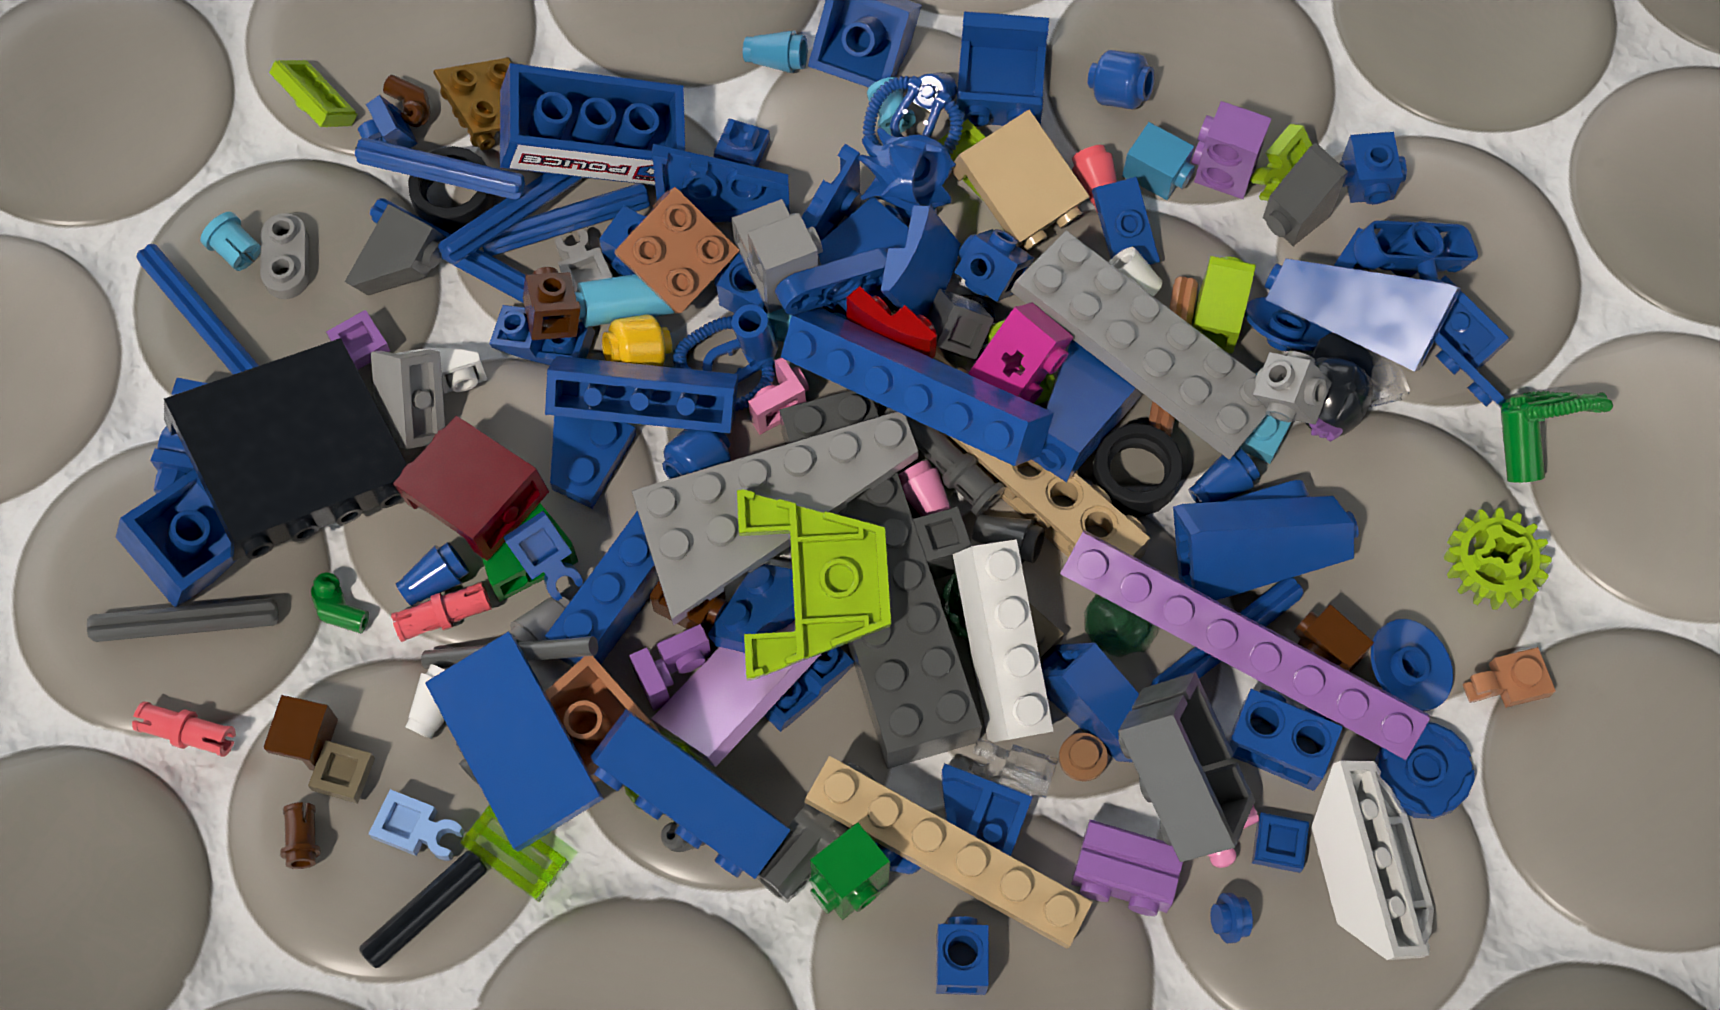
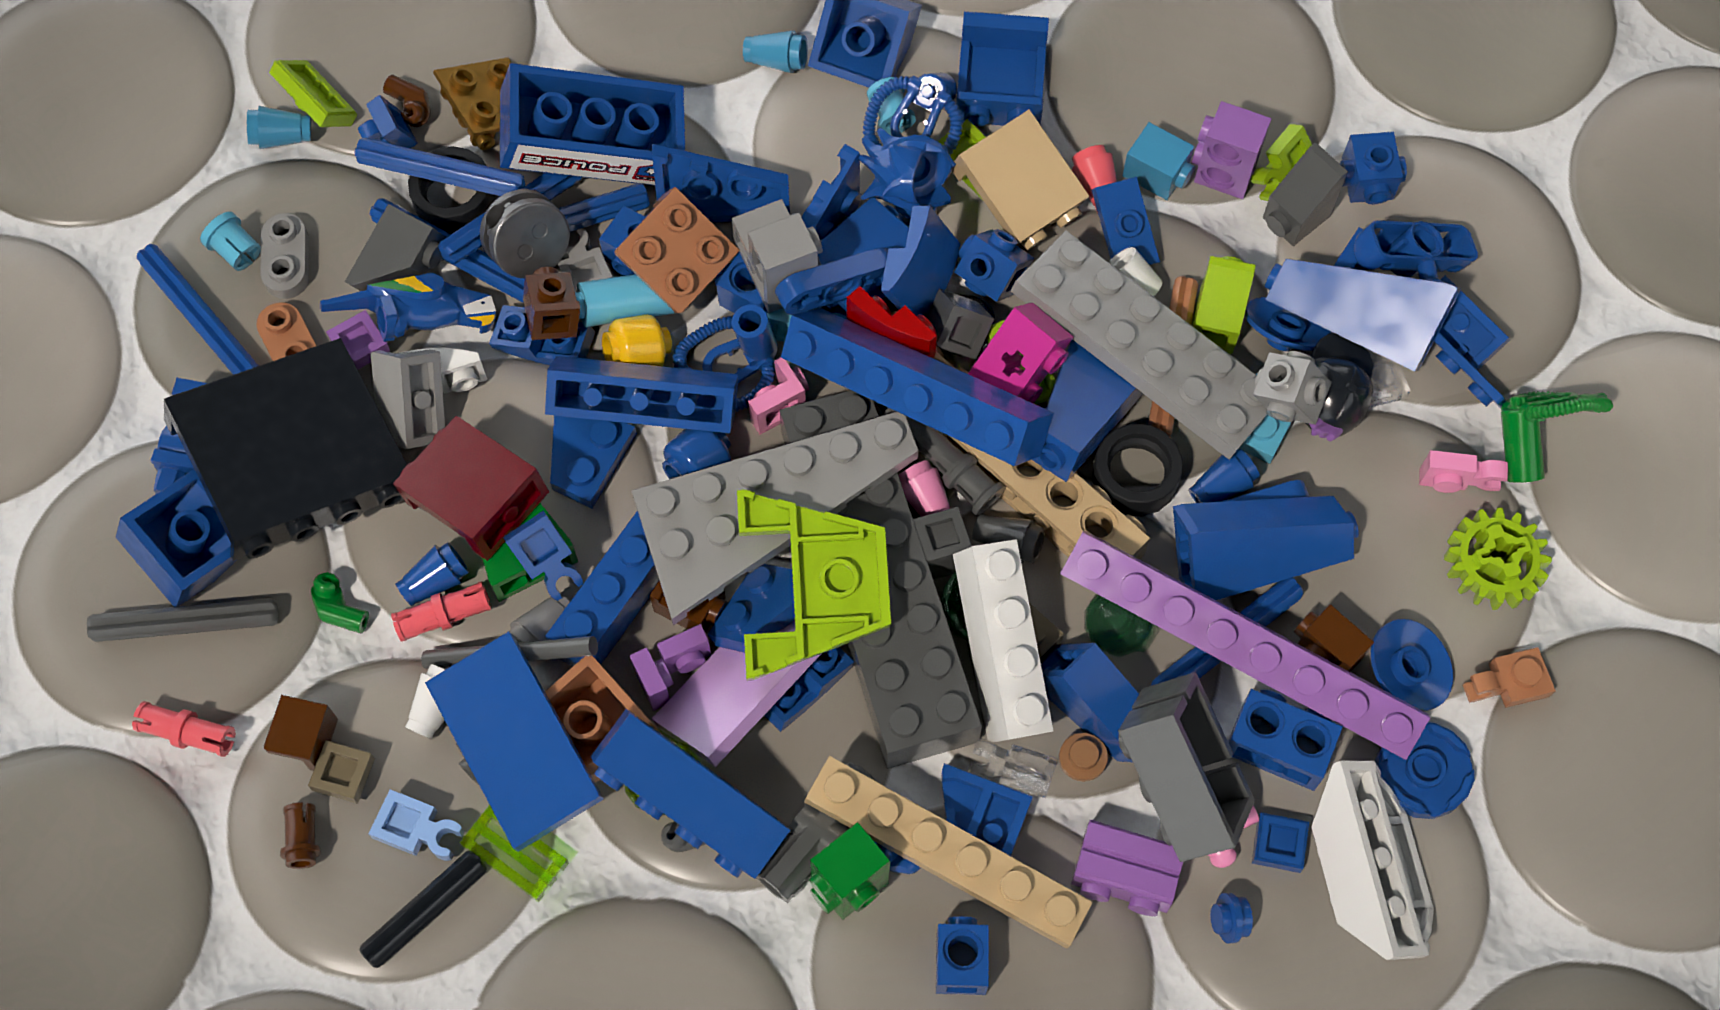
blue tile [714,118,770,167] -> none
blue head [1088,50,1155,109] -> none
none -> dark azure cone [247,106,311,149]
none -> nougat plate [256,302,316,361]
none -> blue animal [320,272,496,342]
none -> flat silver head [480,189,570,279]
none -> bright pink plate [1419,450,1508,493]

